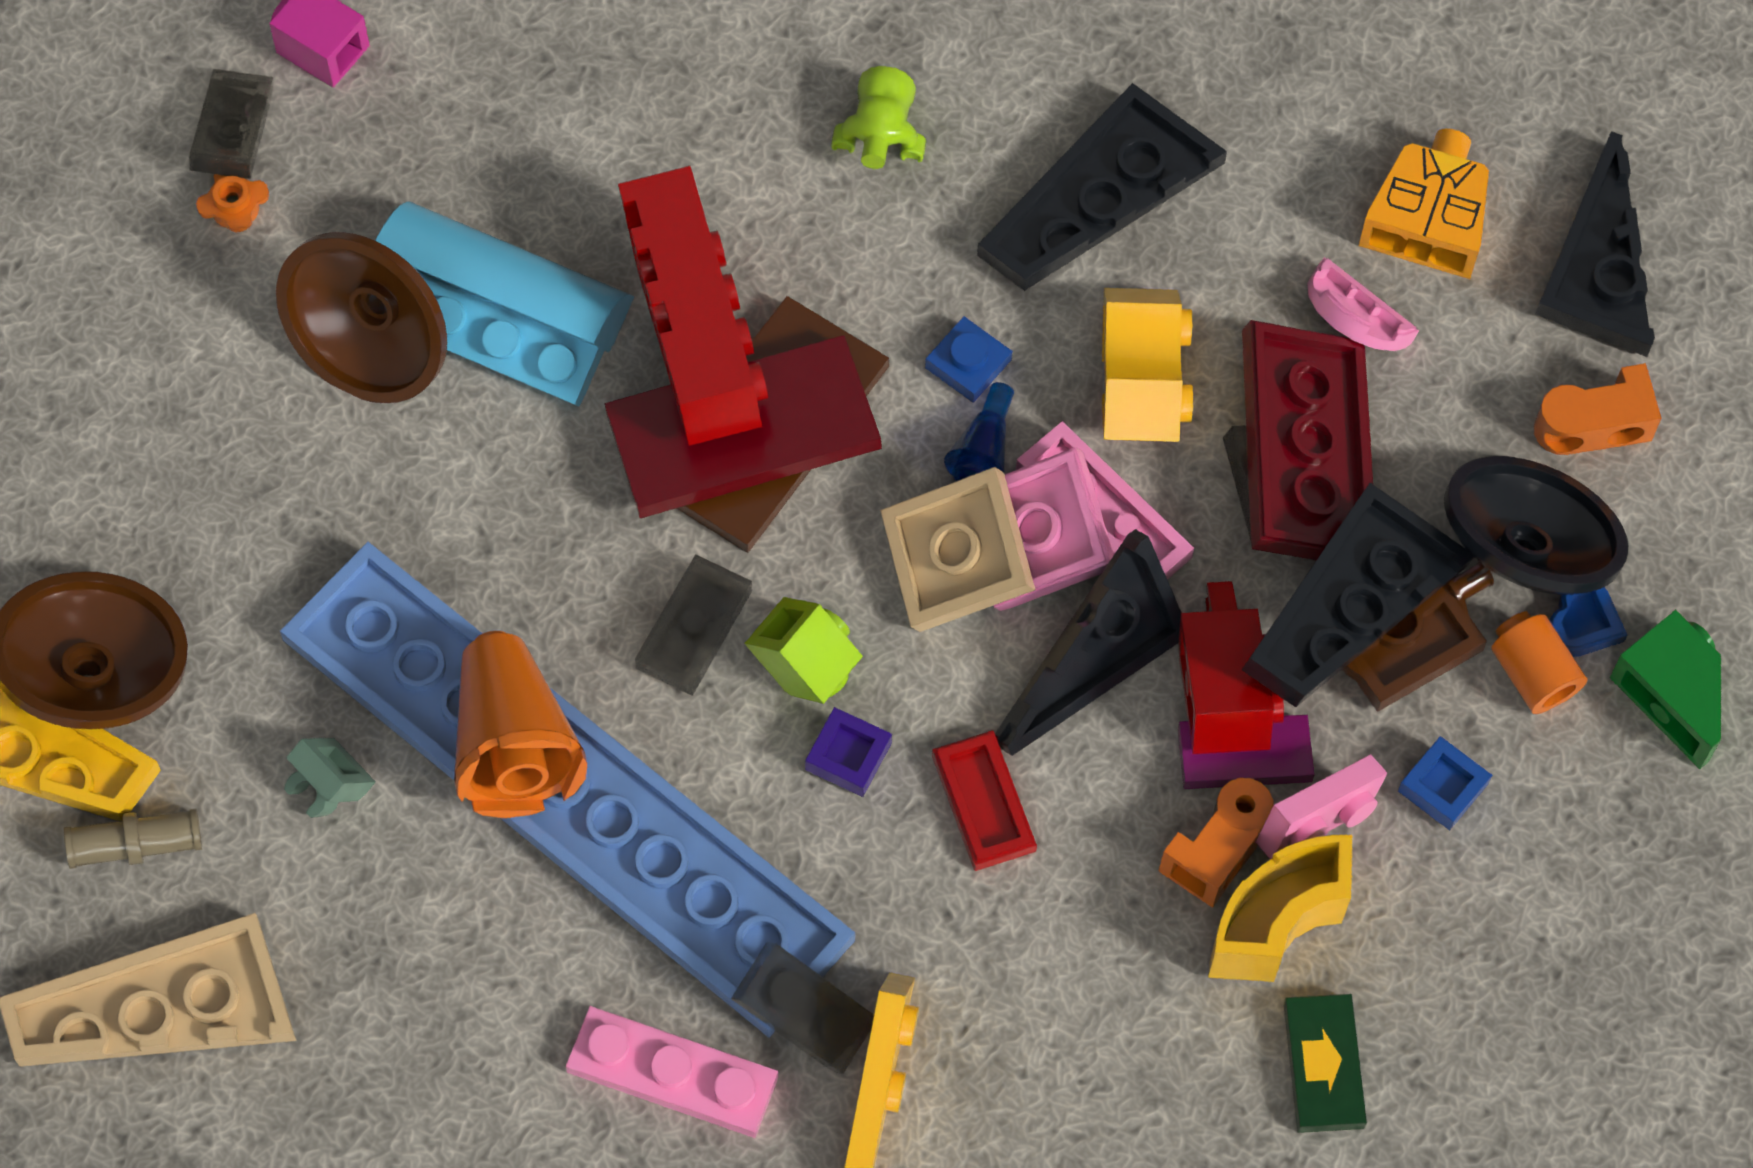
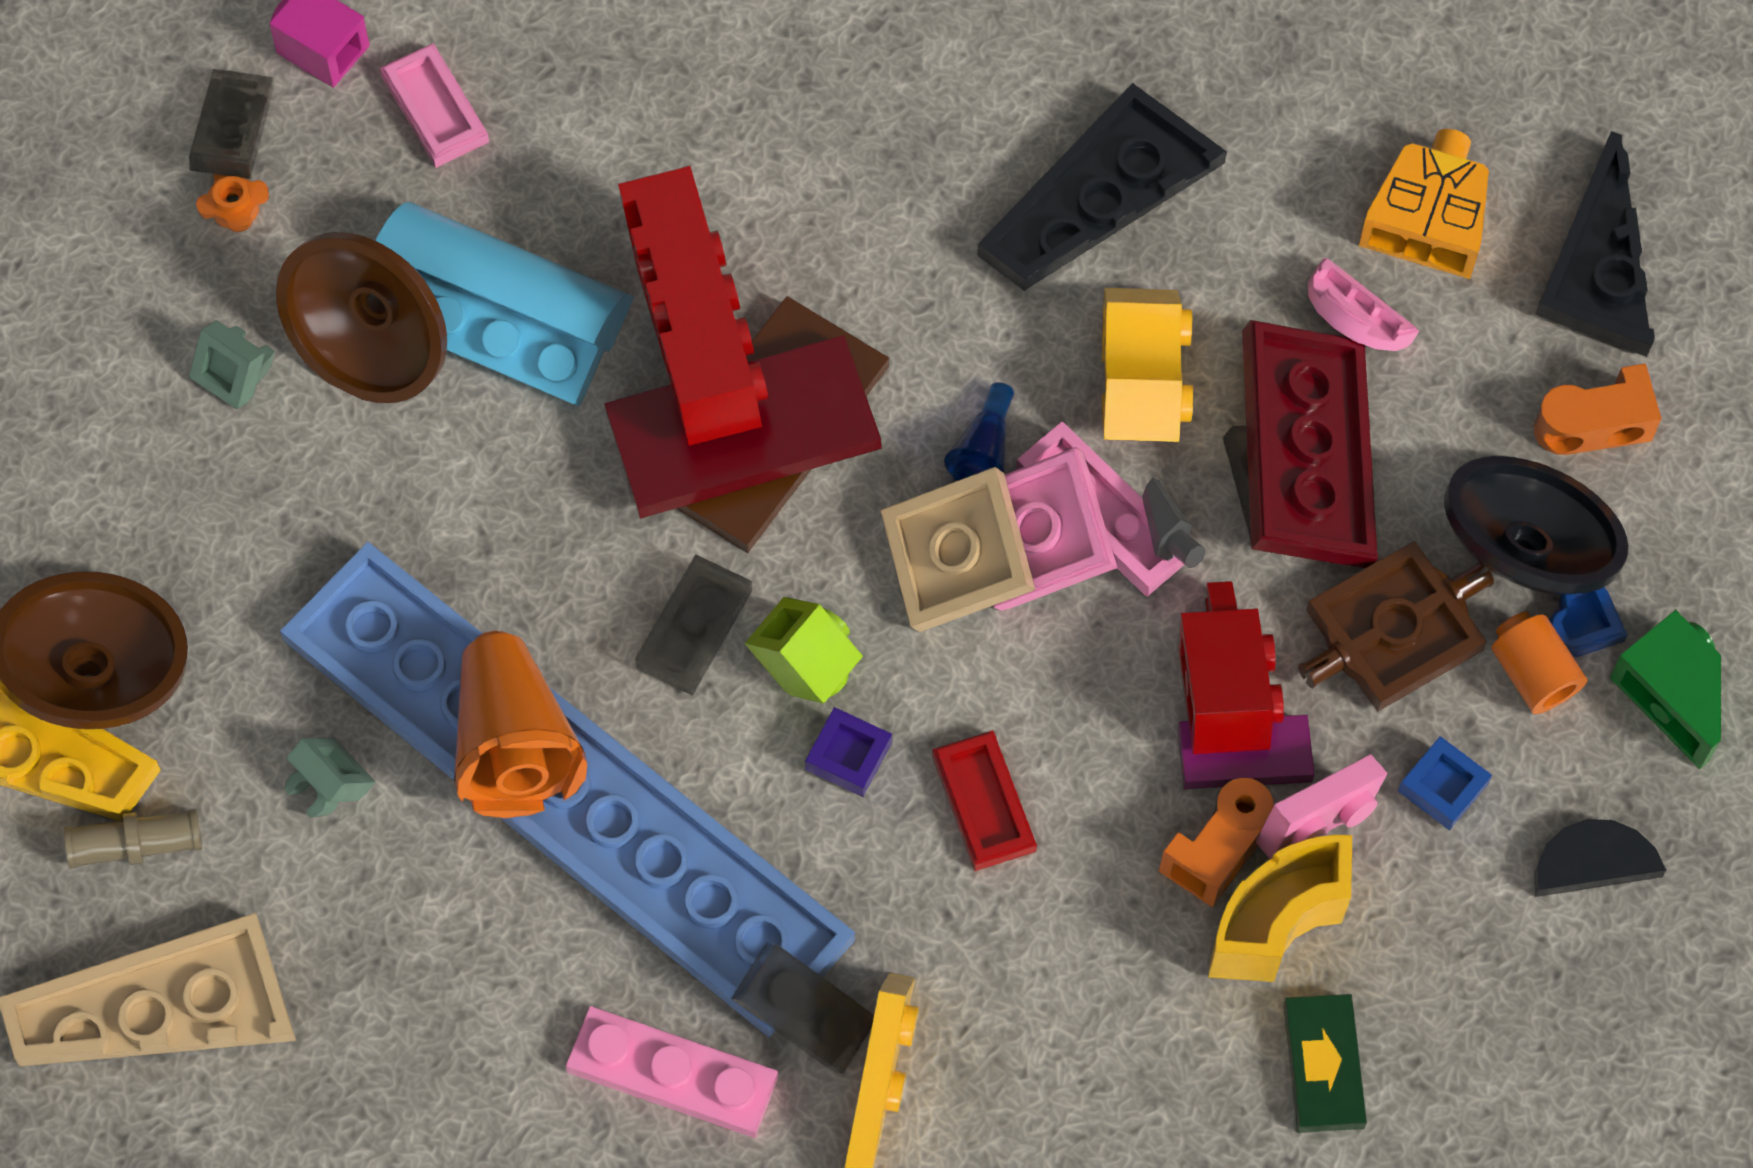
lime piece [831,66,926,169] -> none
blue plate [925,316,1013,403] -> none
black wing [995,529,1182,756] -> none
black wing [1241,483,1474,708] -> none
none -> sand green tile [189,320,275,409]
none -> bright pink tile [380,43,489,168]
none -> dark grey bar [1142,477,1205,568]
none -> black tile [1534,819,1666,897]

